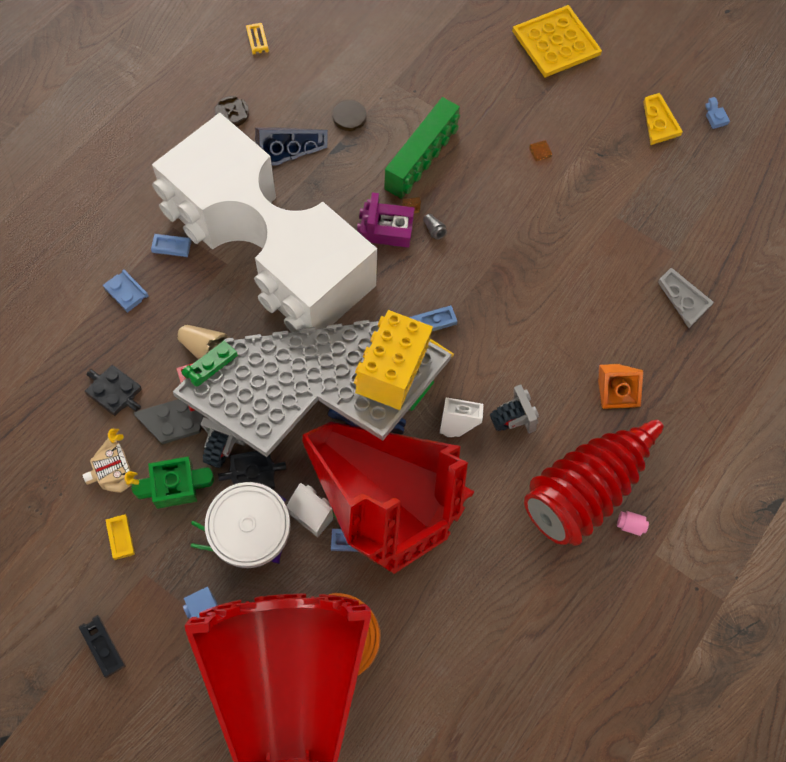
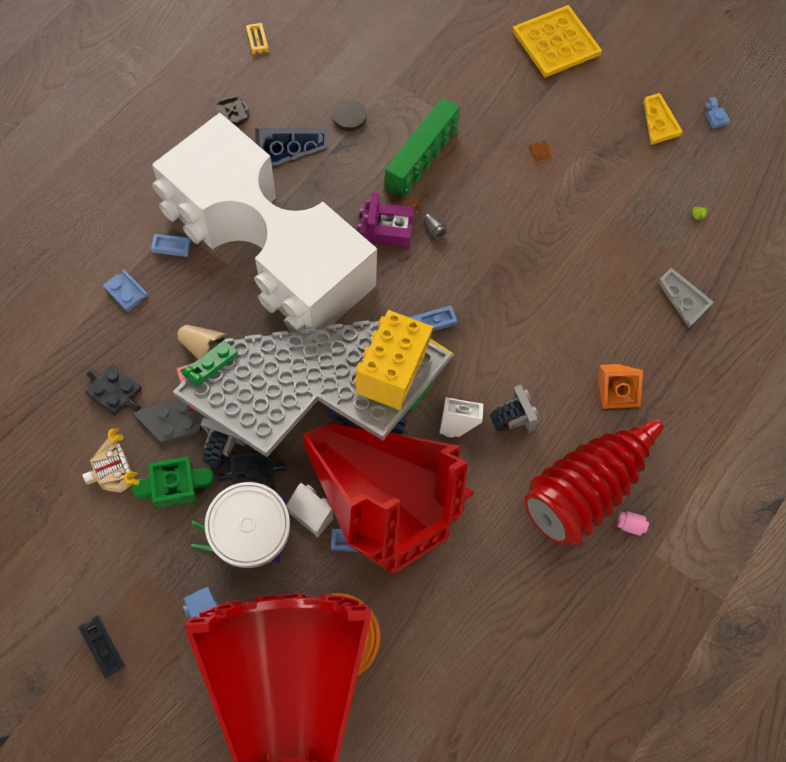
yellow tile [106,514,135,560] -> none
none -> lime hinge [692,207,707,220]

